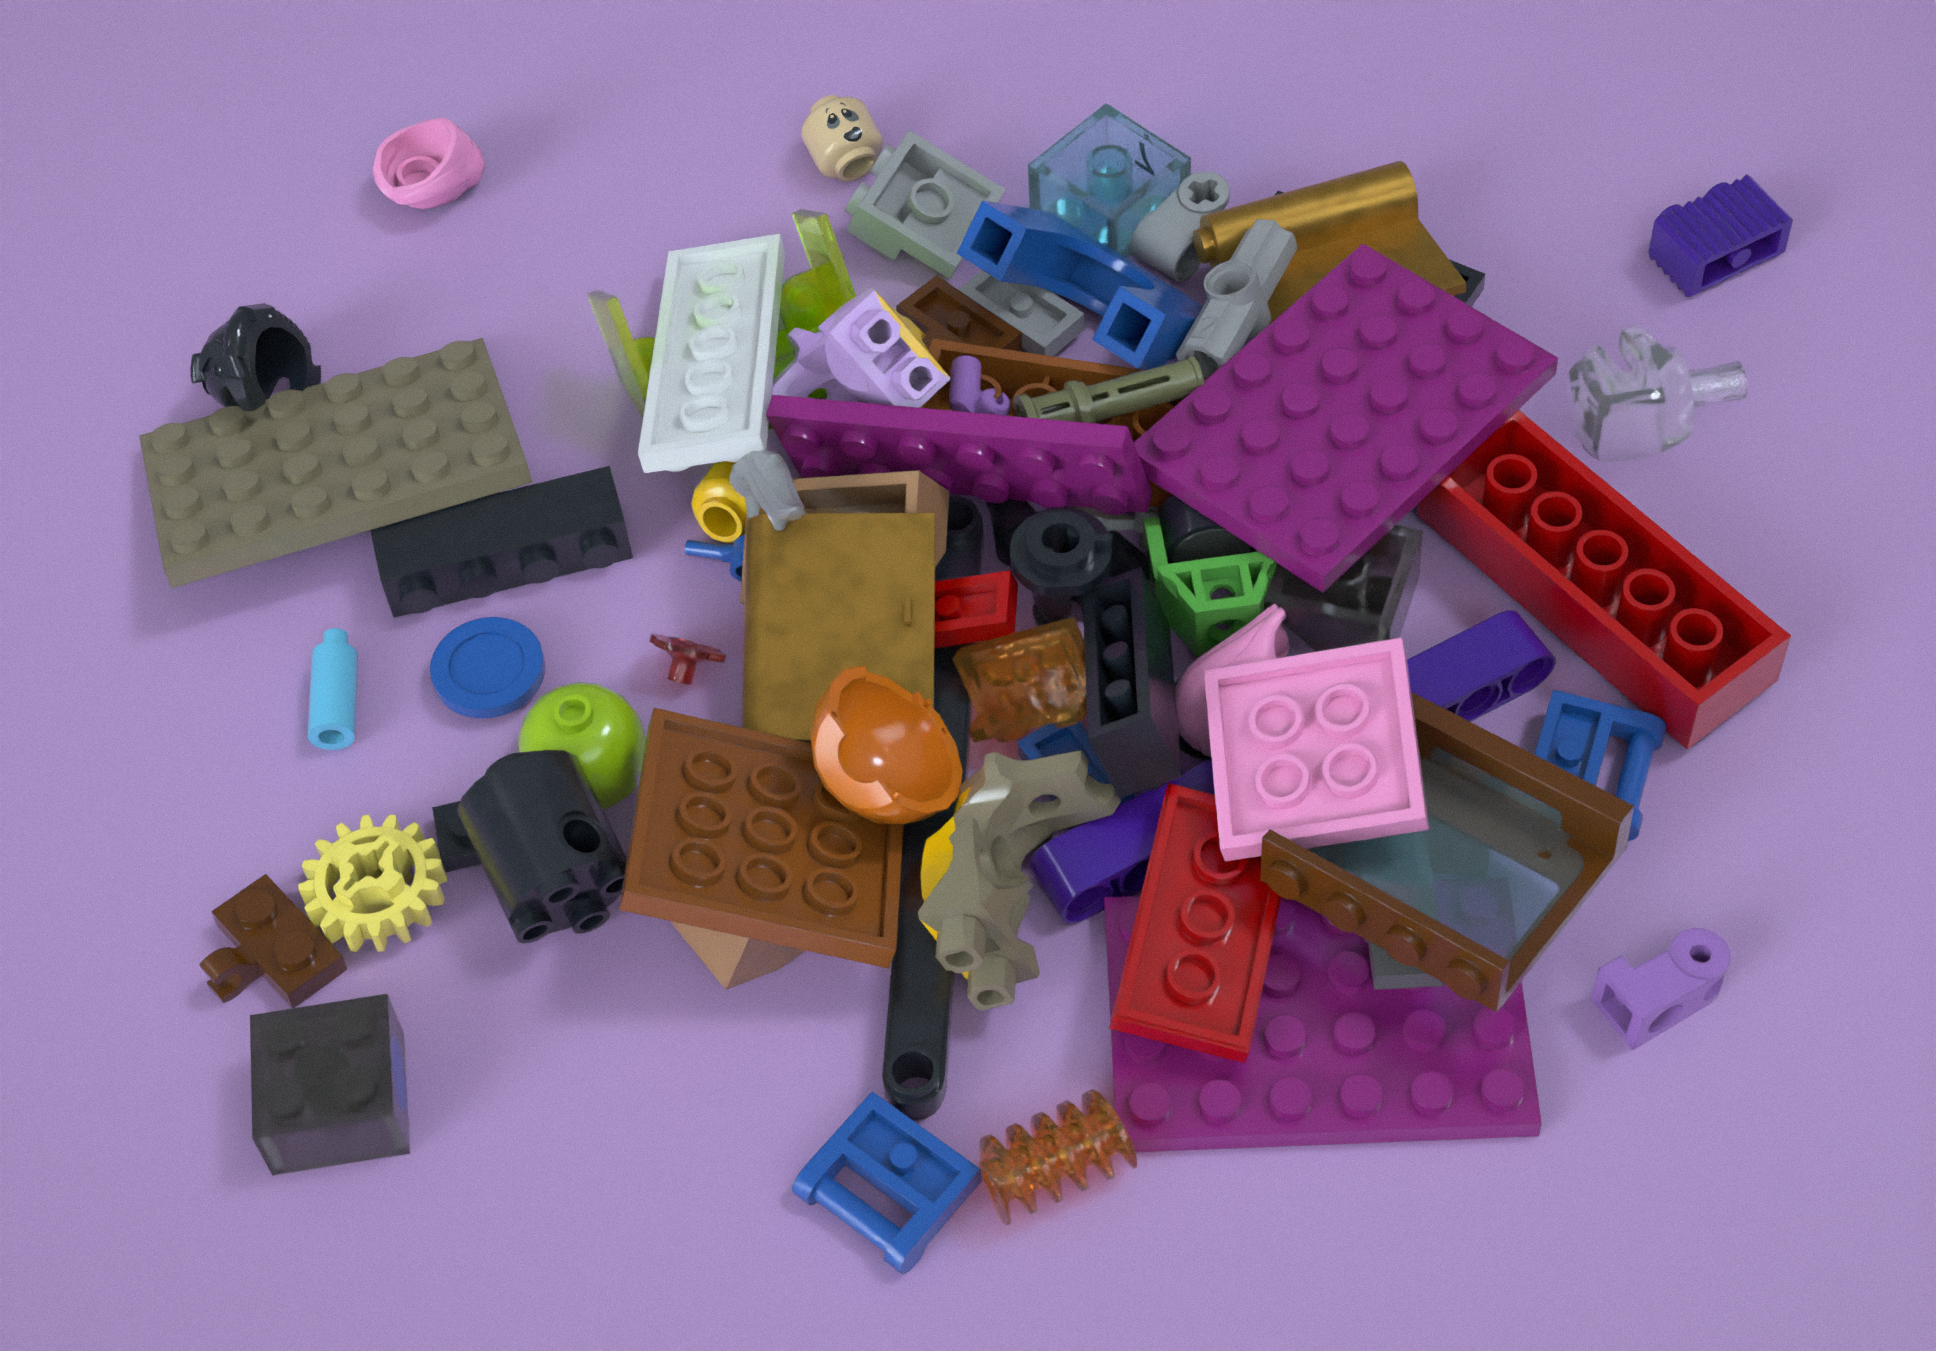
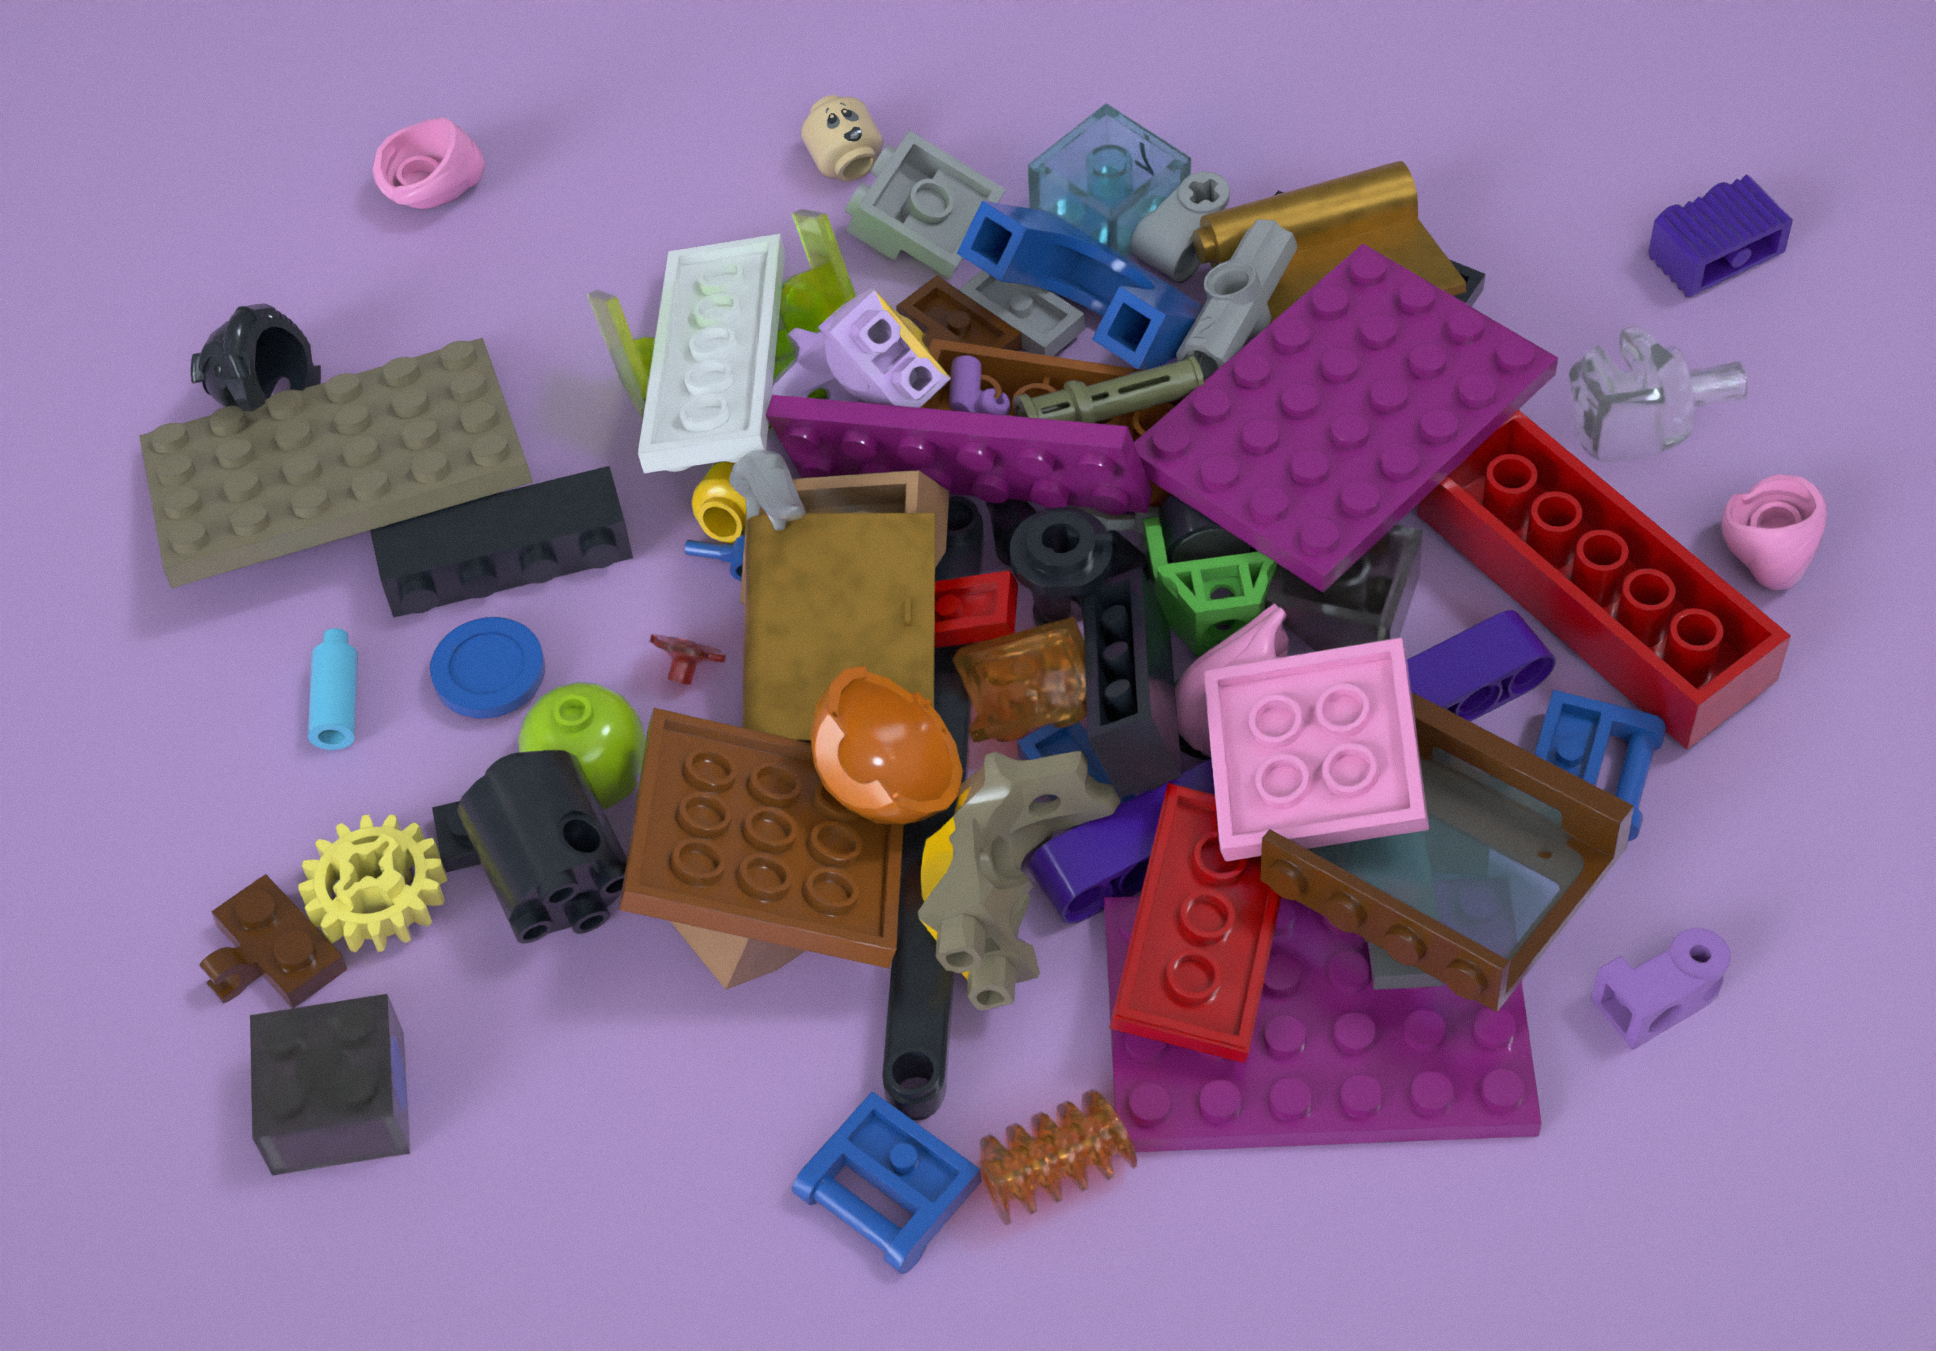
none -> bright pink hair [1720,474,1827,591]

